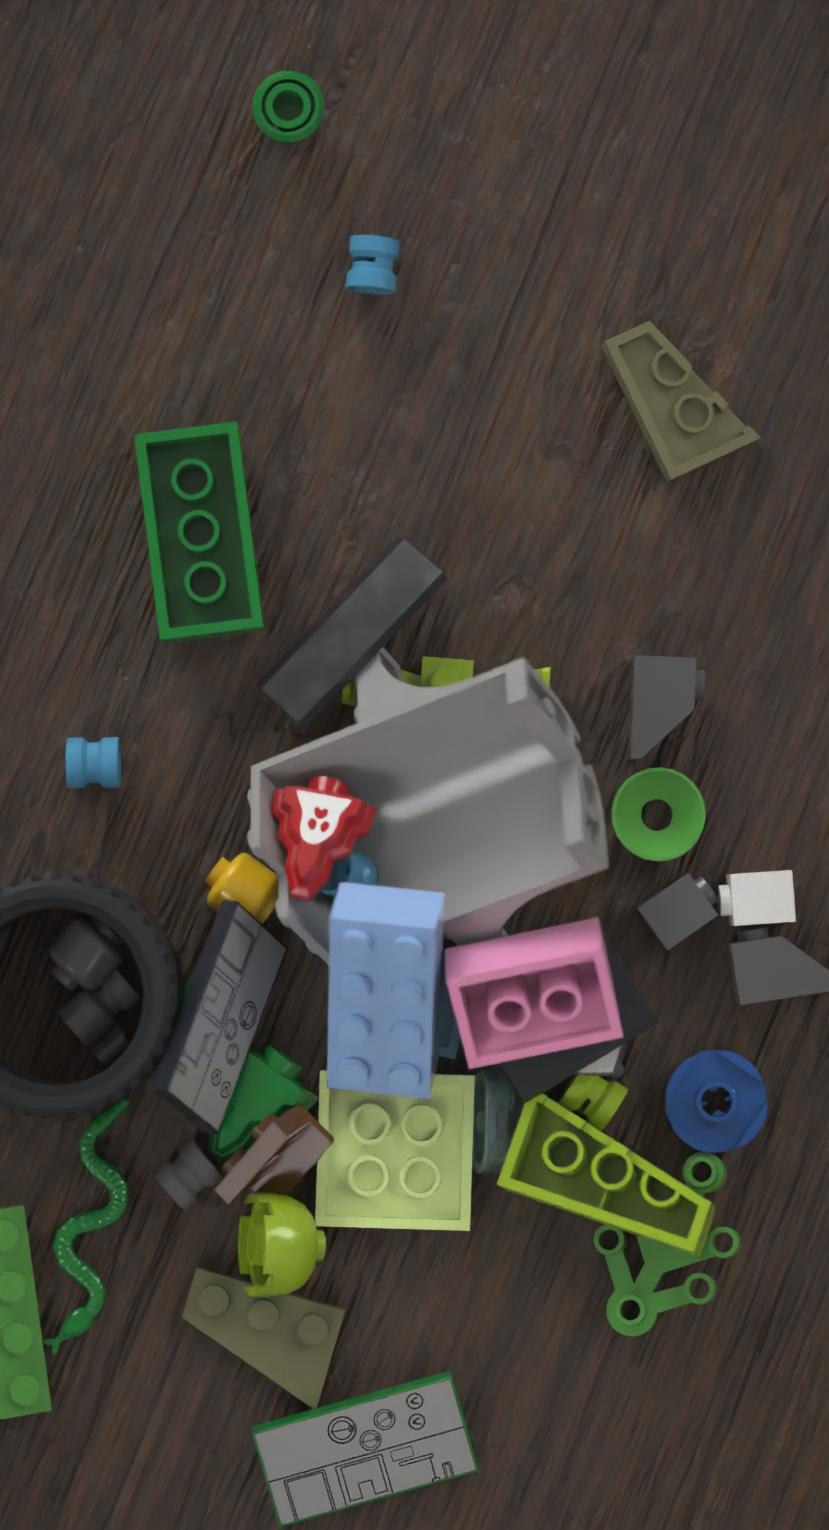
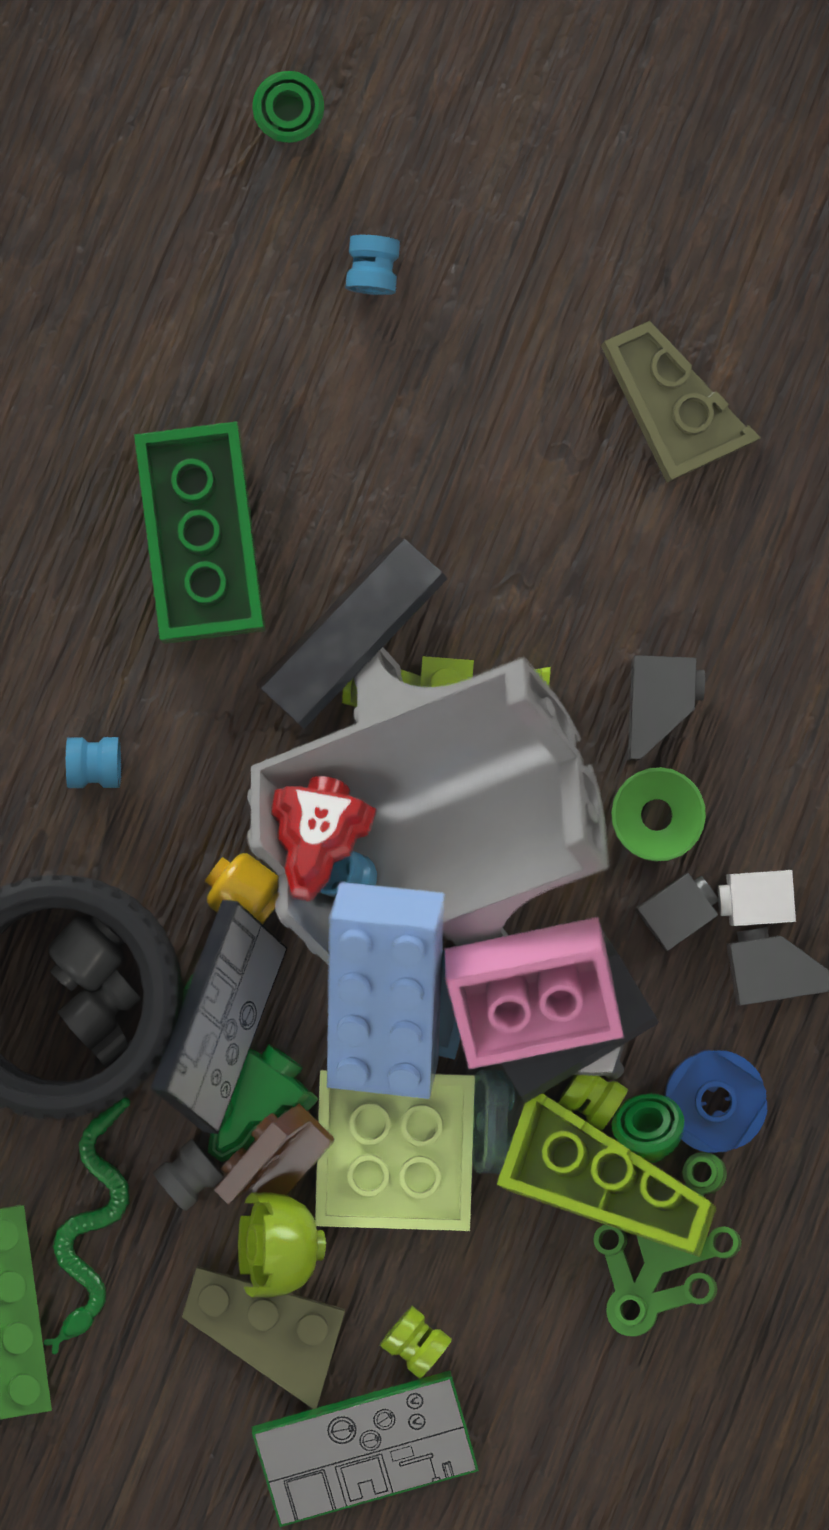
none -> lime wheel [380,1306,452,1379]
none -> green brick [612,1093,684,1163]

